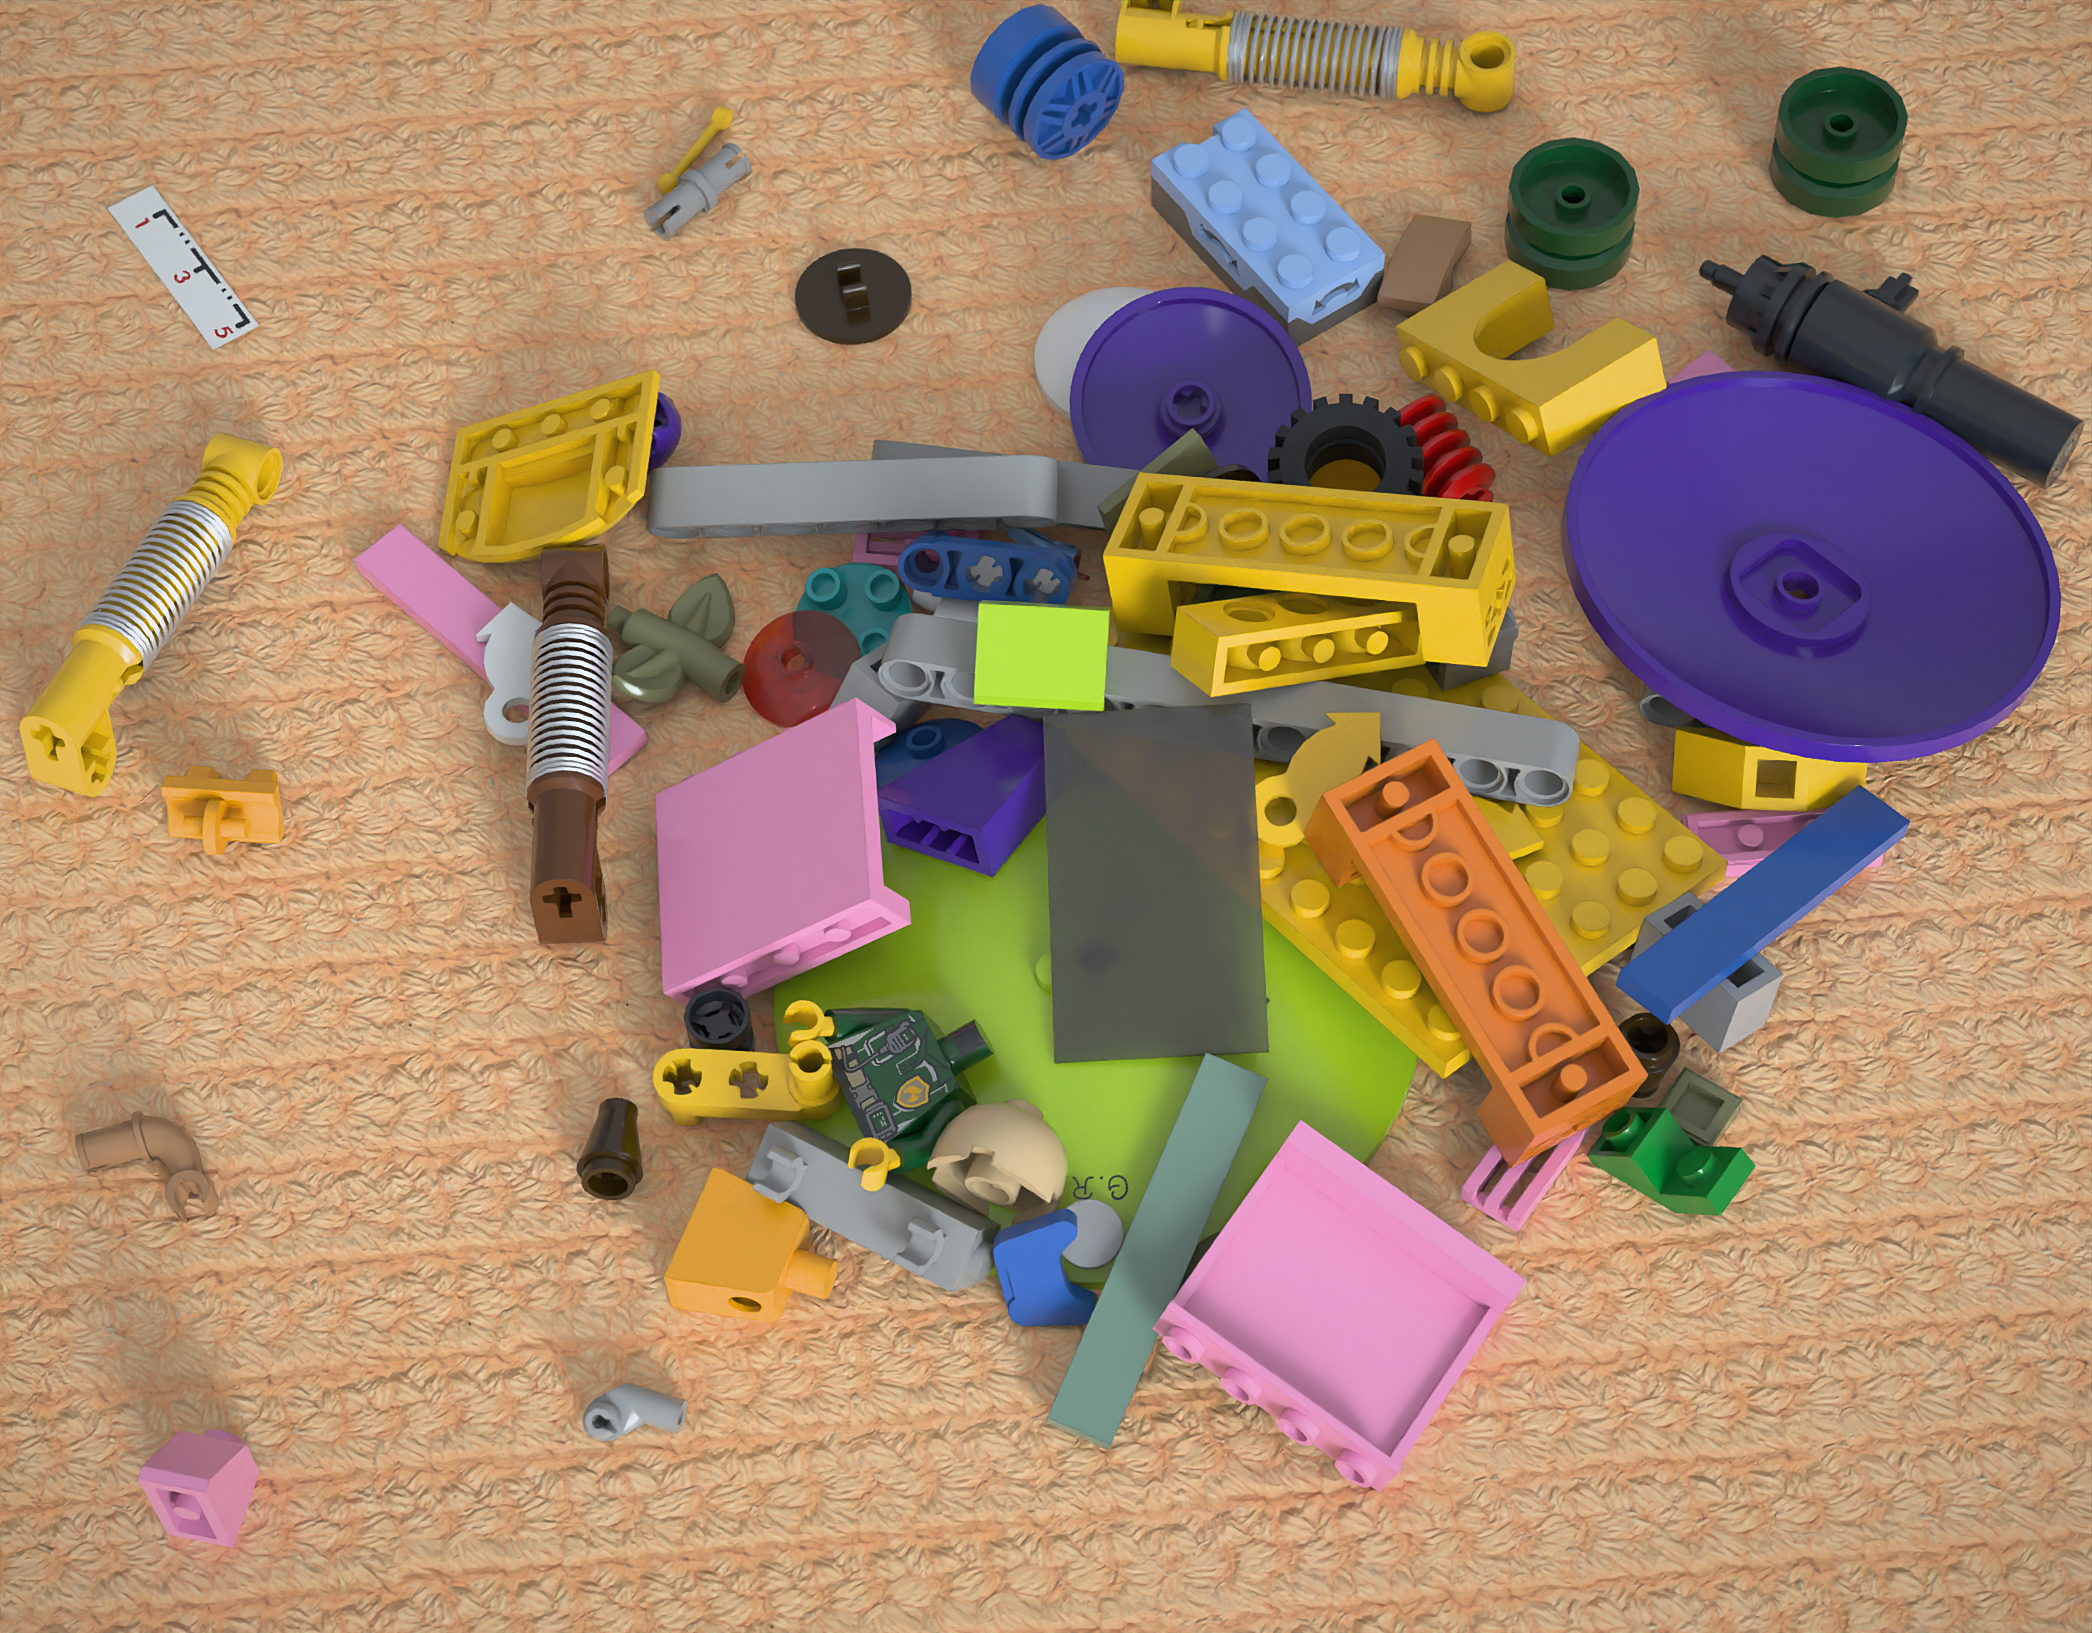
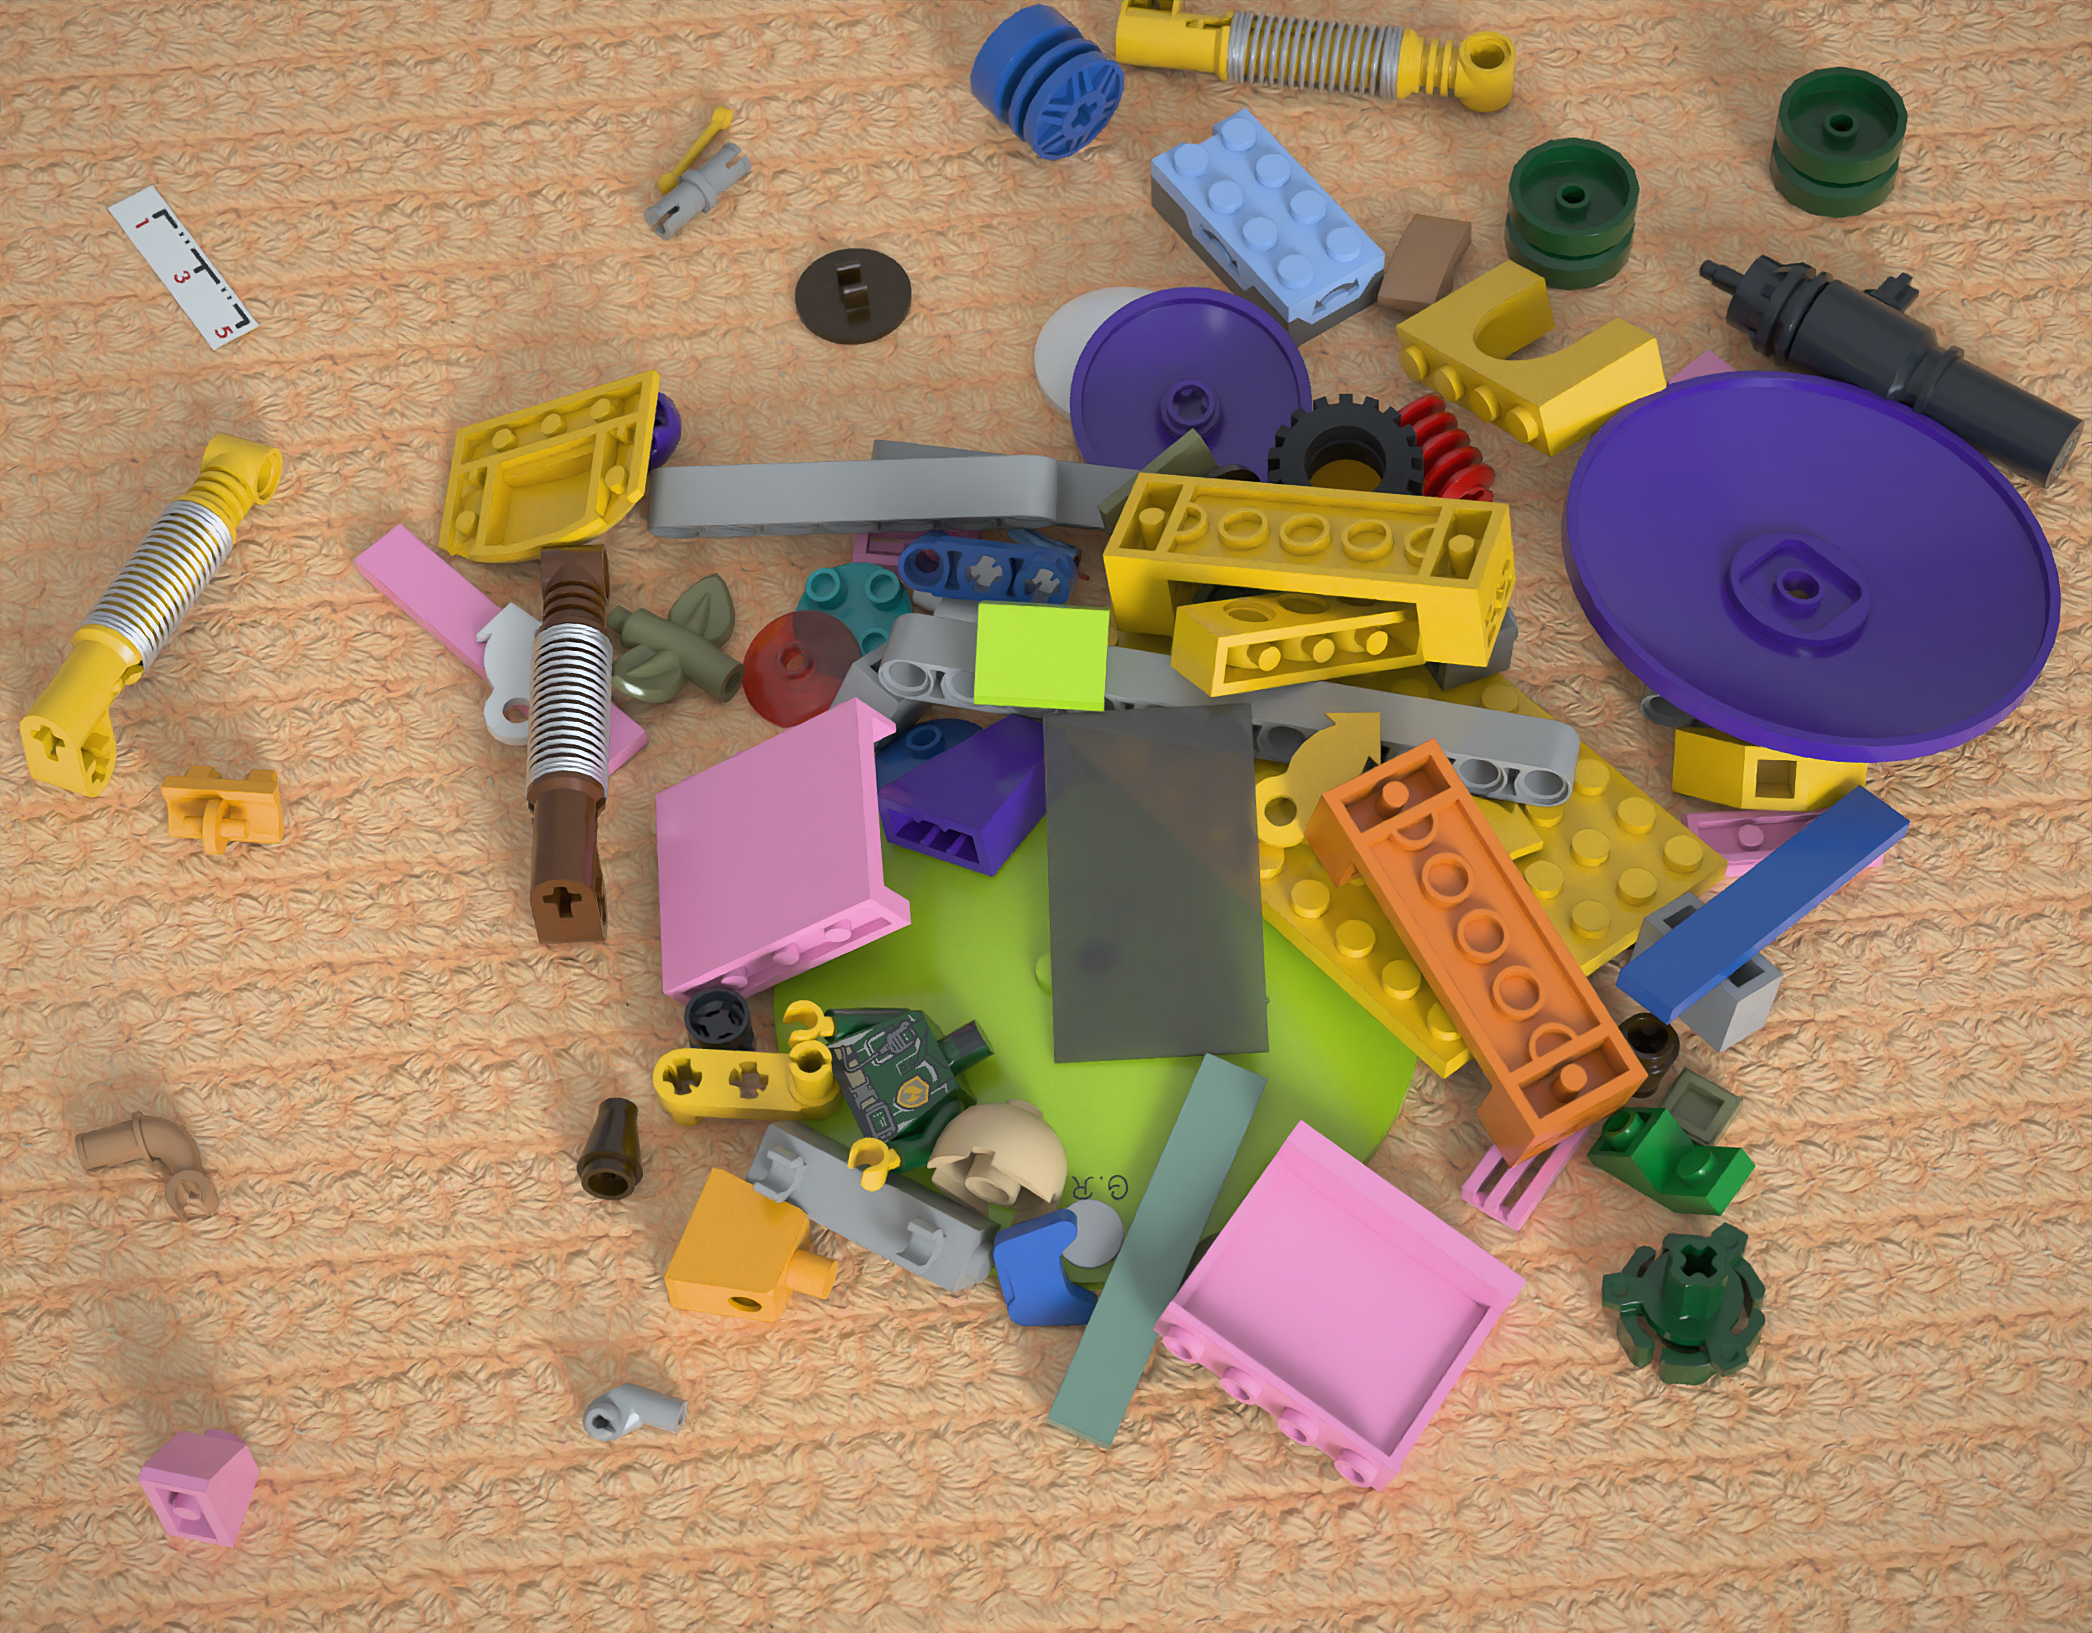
none -> dark green piece [1601,1222,1766,1385]

